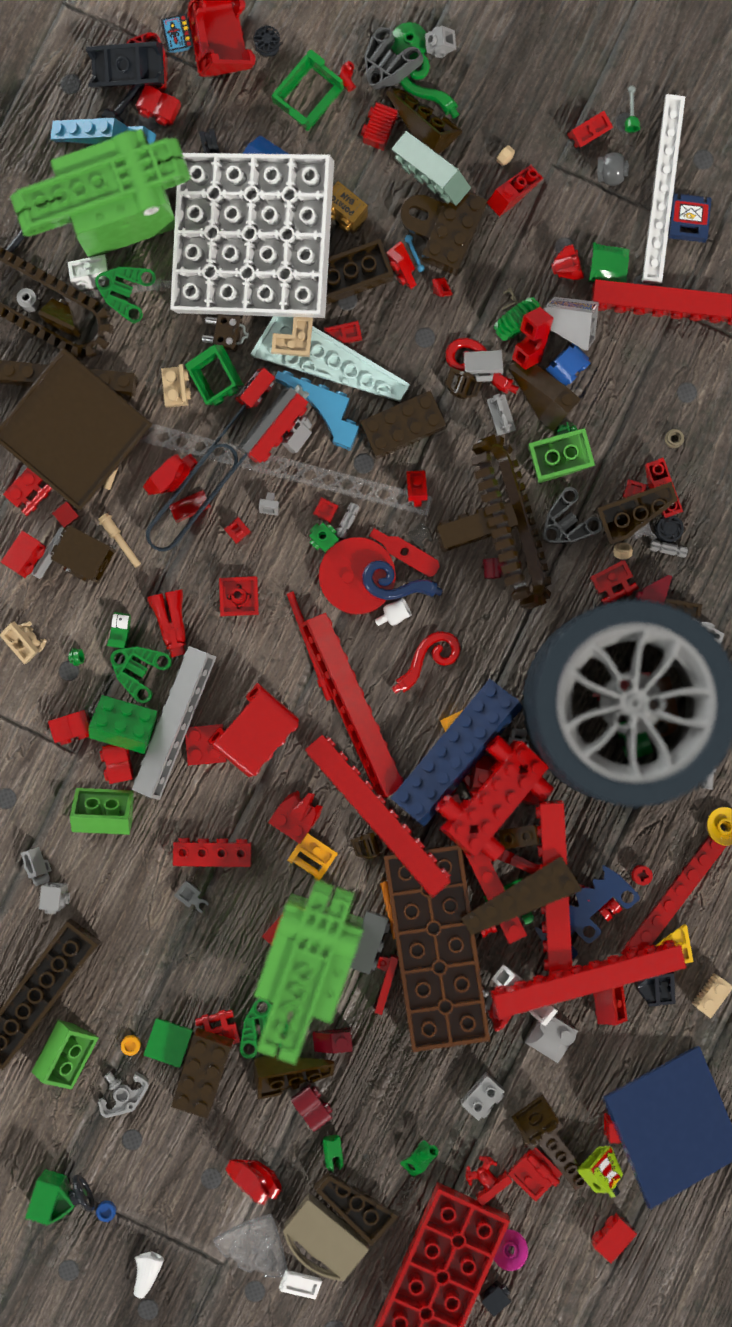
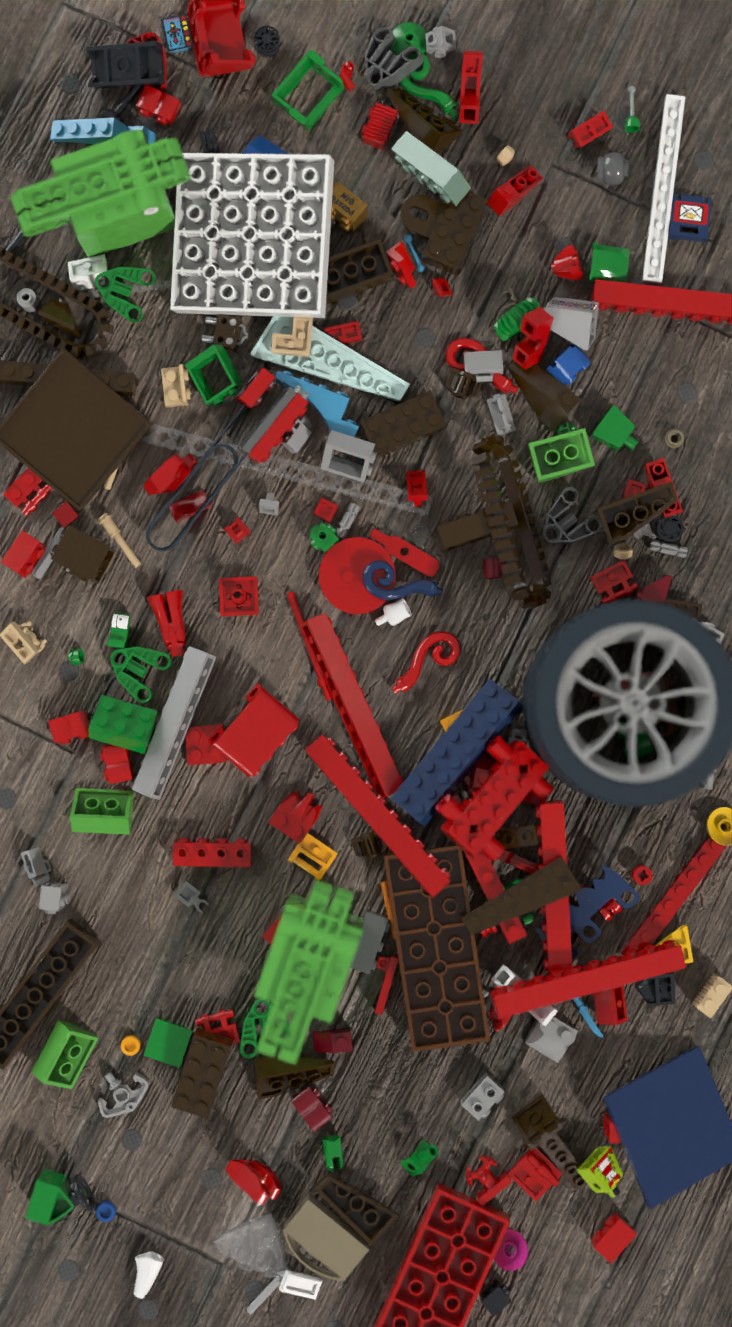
none -> light grey bar [246,1266,292,1315]
none -> light grey window [321,430,377,483]
none -> red arch [459,51,483,124]
none -> dark azure piece [573,997,603,1038]
none -> green torso [590,405,639,451]

